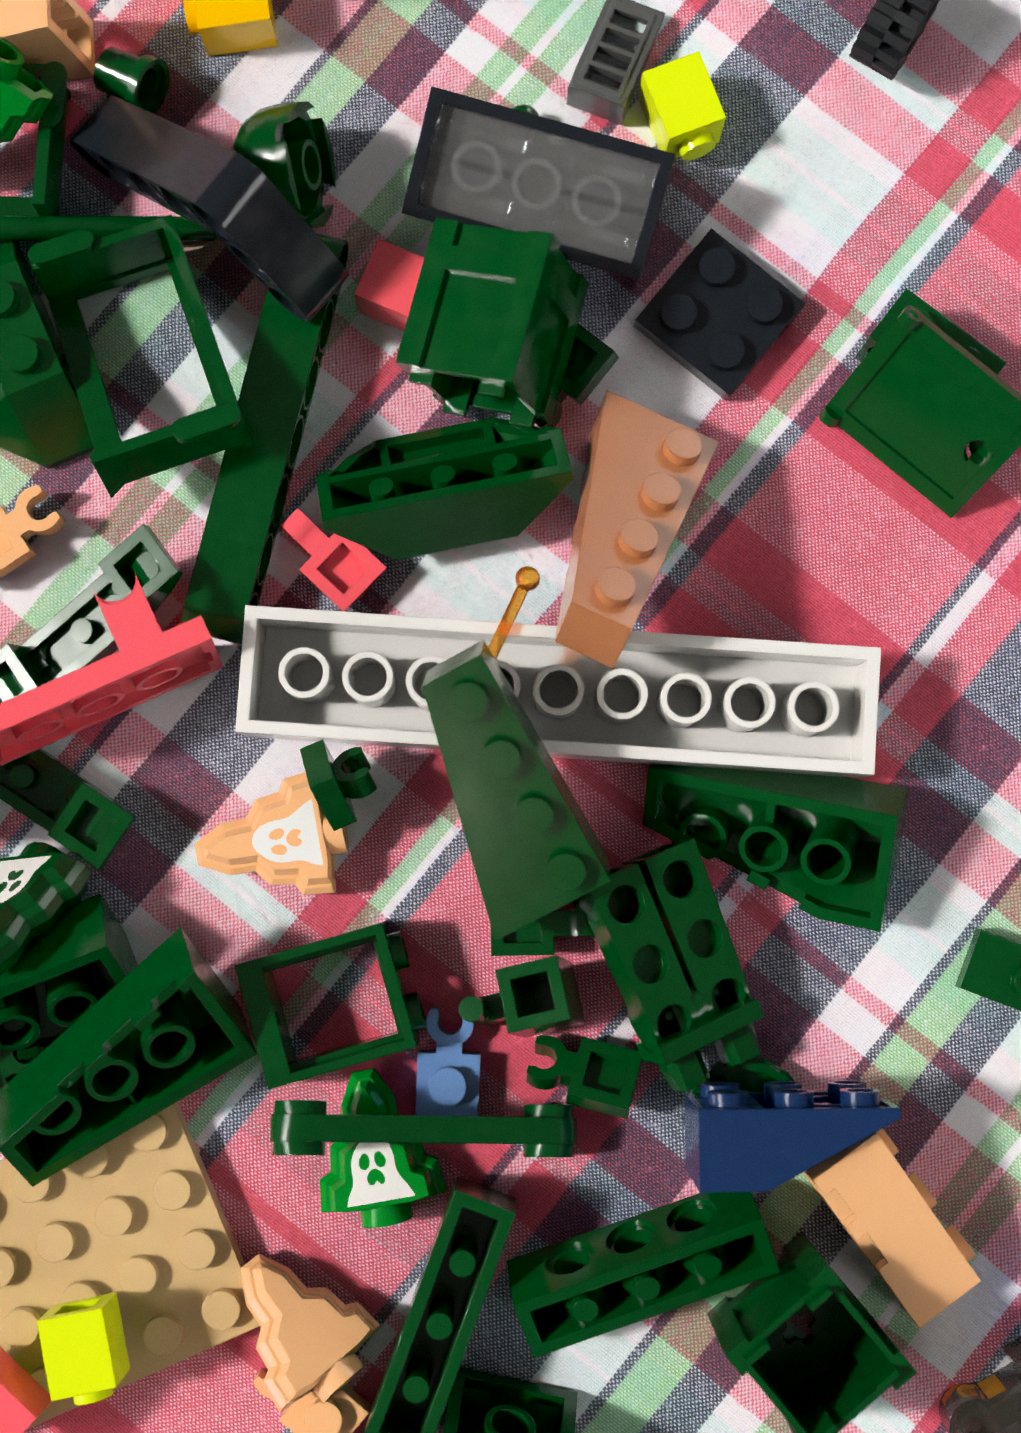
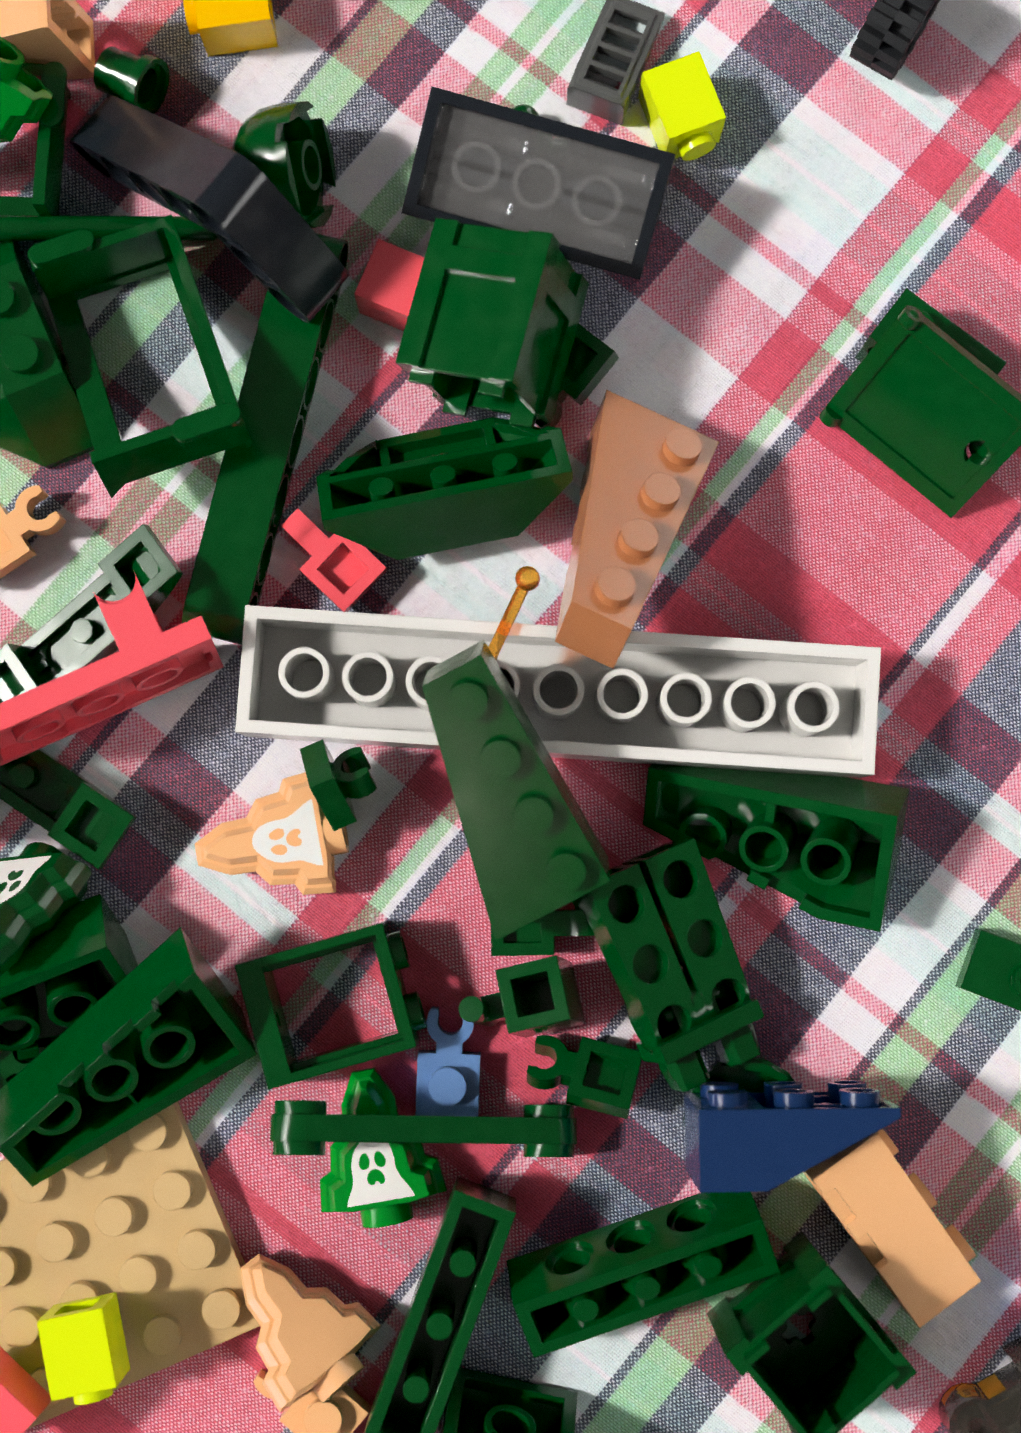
black plate [634,228,806,401] -> none

